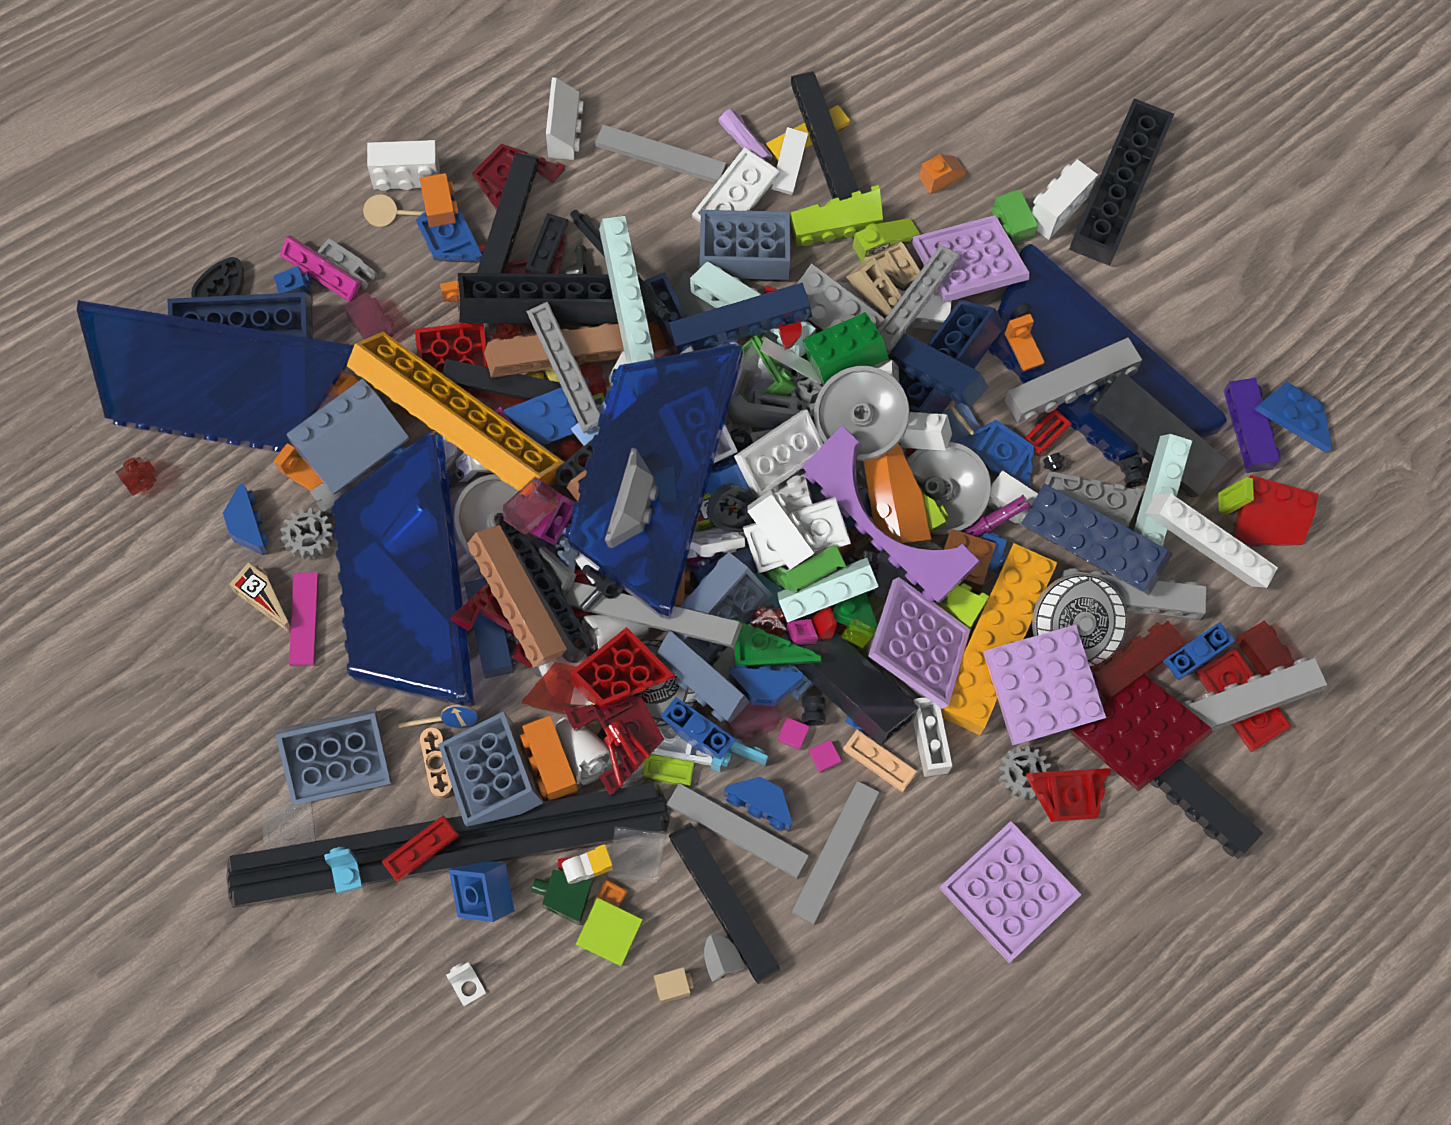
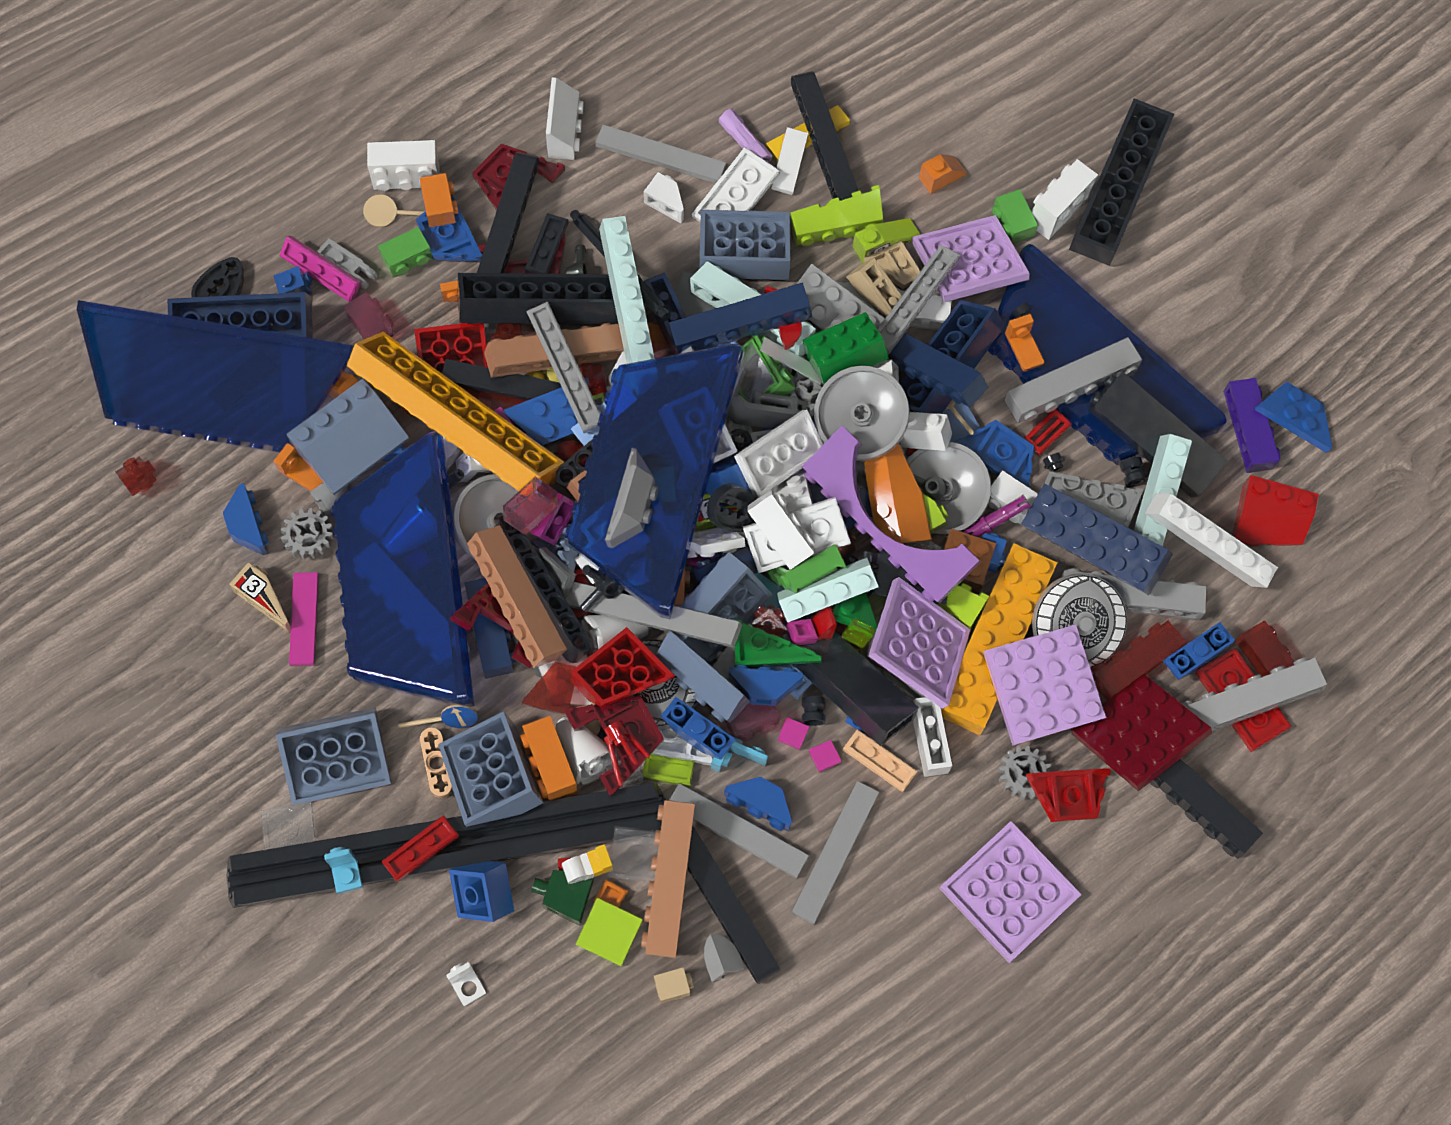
lime tile [1218,477,1254,516] -> none
none -> bright green brick [378,227,433,278]
none -> nougat brick [641,800,695,958]
none -> white slope [644,172,684,223]

